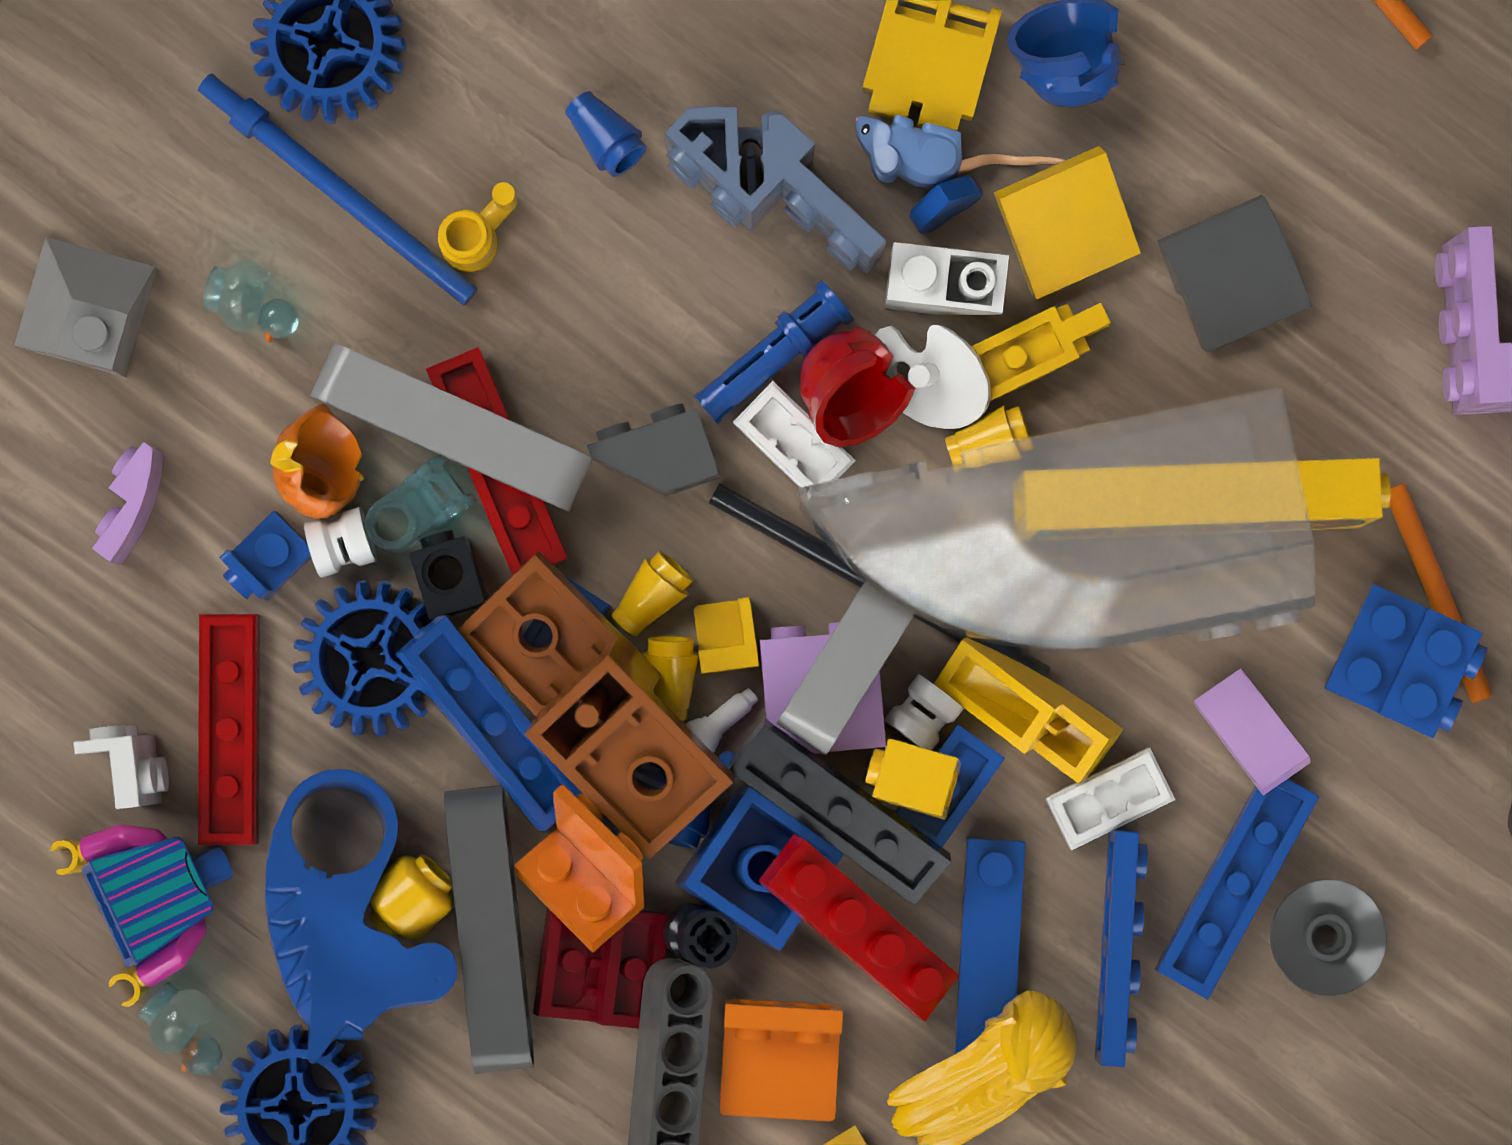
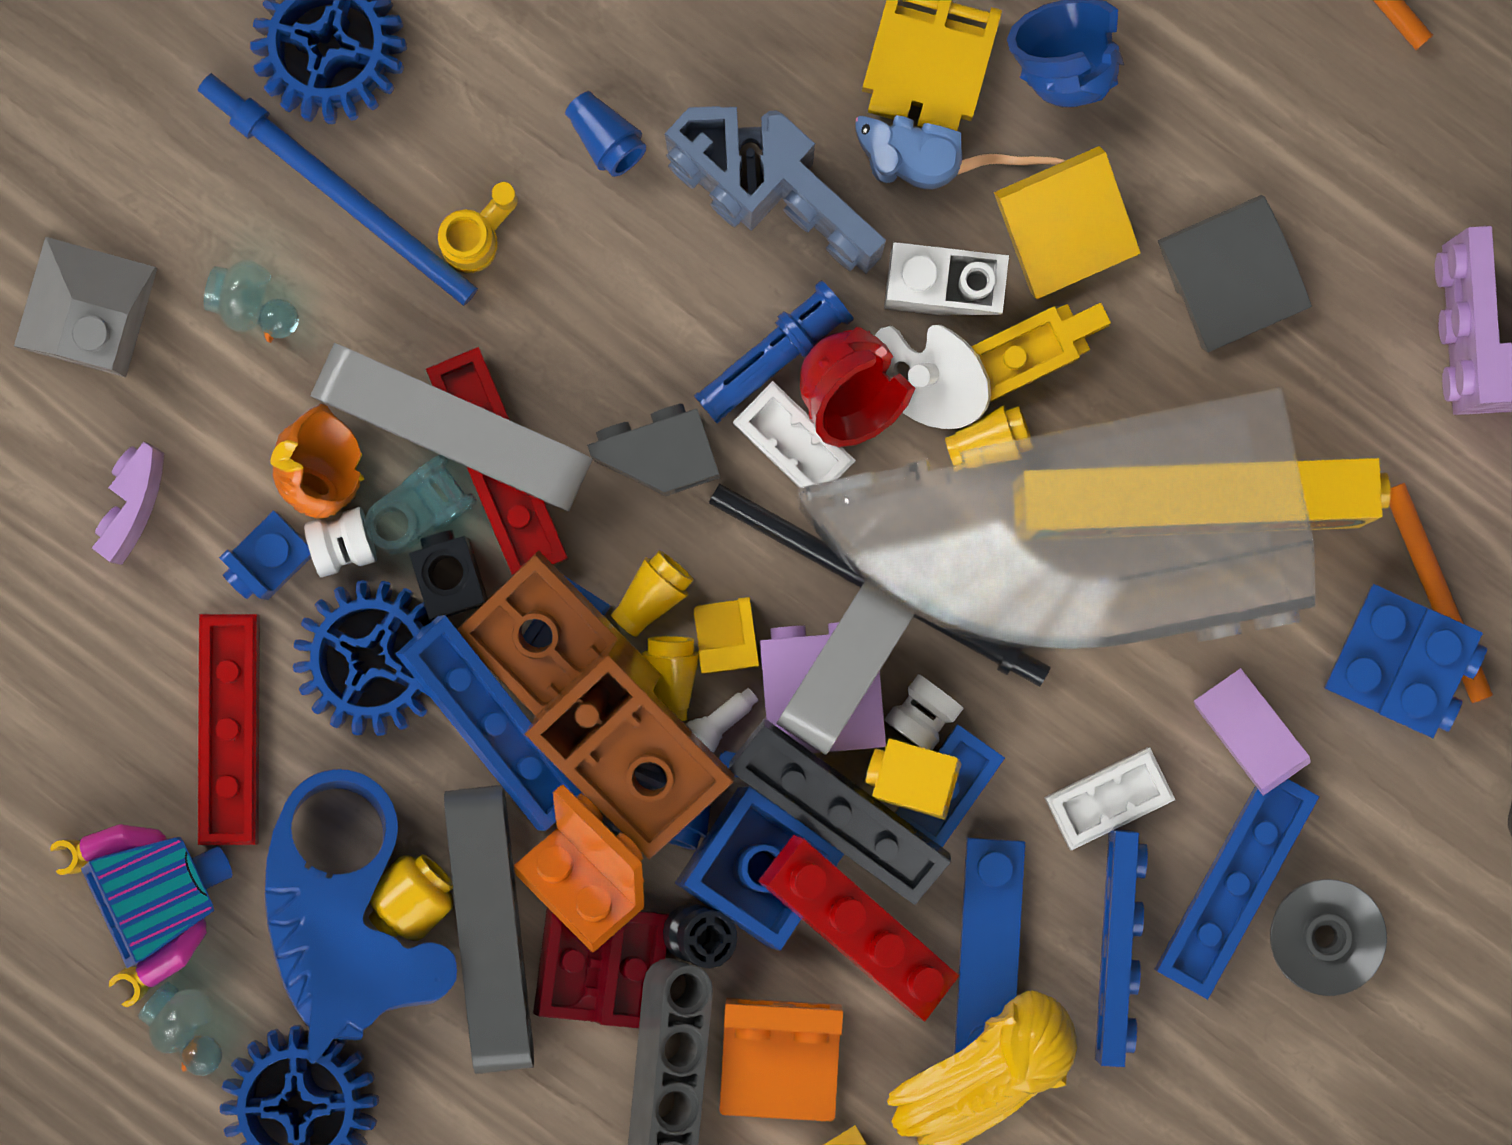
white bracket [74,725,169,809] -> none
blue tile [909,175,983,234] -> none
yellow slope [934,637,1123,784] -> none

